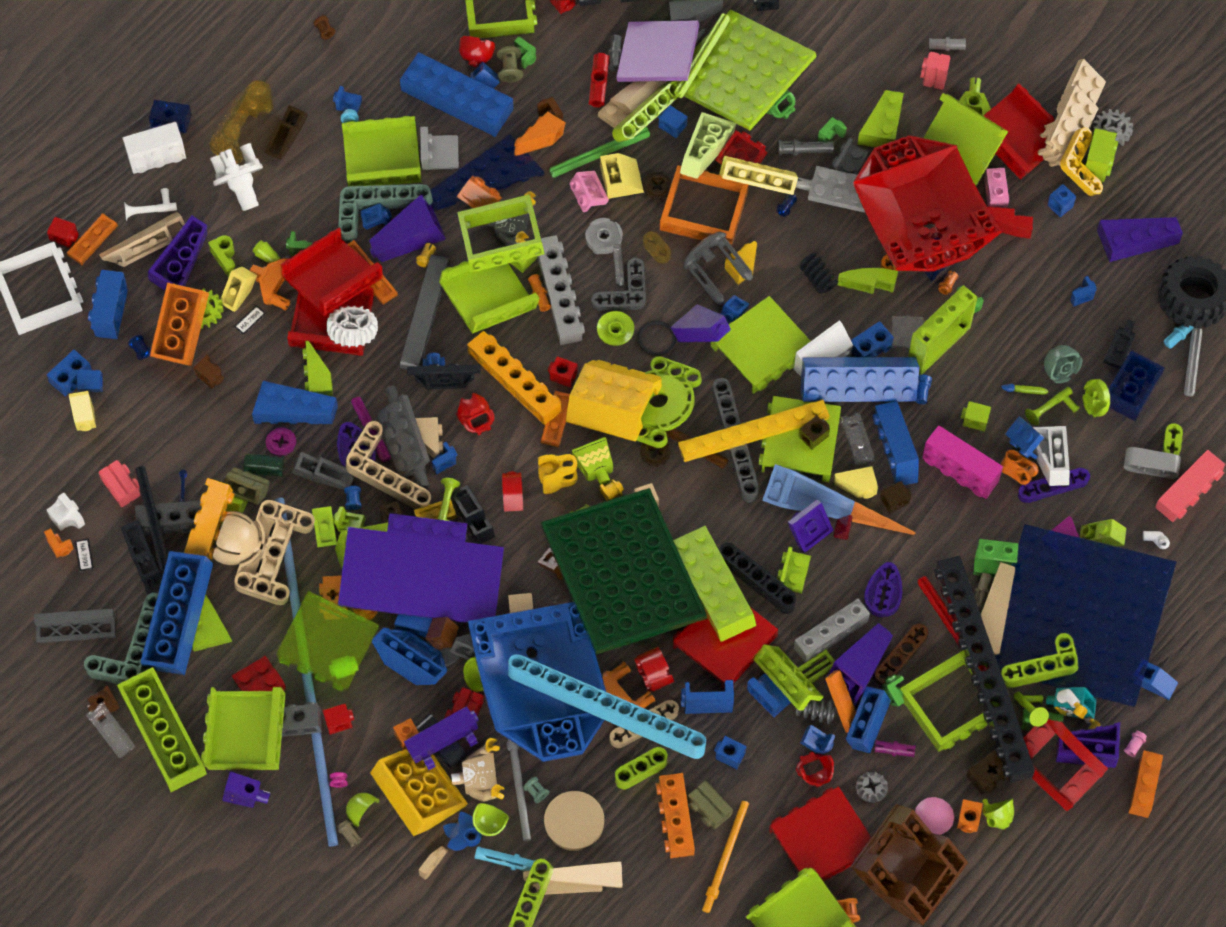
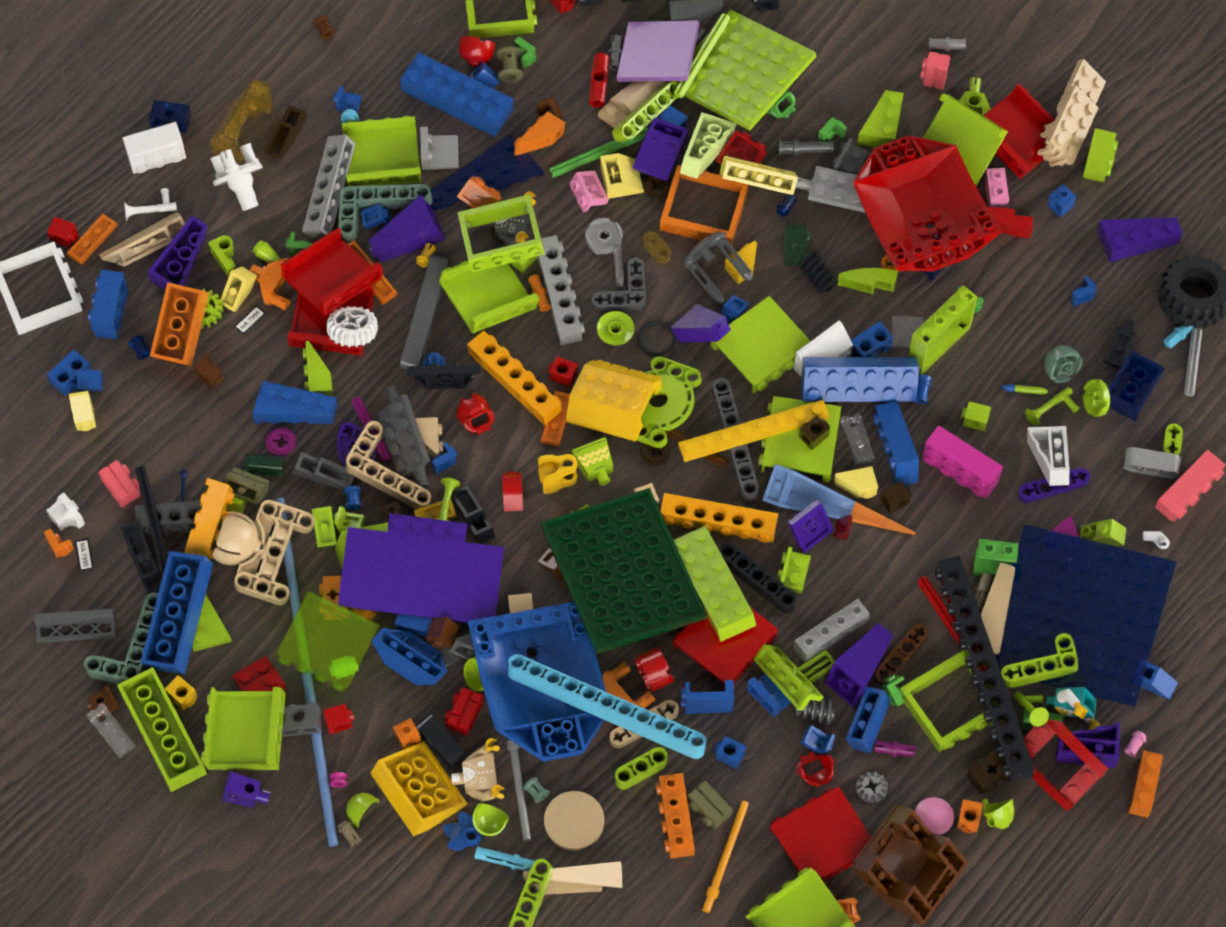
dark purple brick [404,706,479,770] -> none
tan tile [419,846,448,879] -> none
yellow brick [599,479,624,501] -> none
orange tile [825,670,856,733] -> none
dark purple piece [864,562,902,617] -> none
orange pin [938,270,959,295] -> none
orange piece [1000,450,1039,485] -> none
blue bracket [1005,416,1044,459] -> none
yellow beam [1060,127,1103,196] -> none
light grey gear [1093,109,1133,146] -> none
none -> yellow brick [165,675,197,710]
none -> light grey brick [302,134,356,241]
none -> dark purple slope [633,117,689,181]
none -> light orange brick [660,493,778,543]
none -> clear green brick [784,224,811,266]

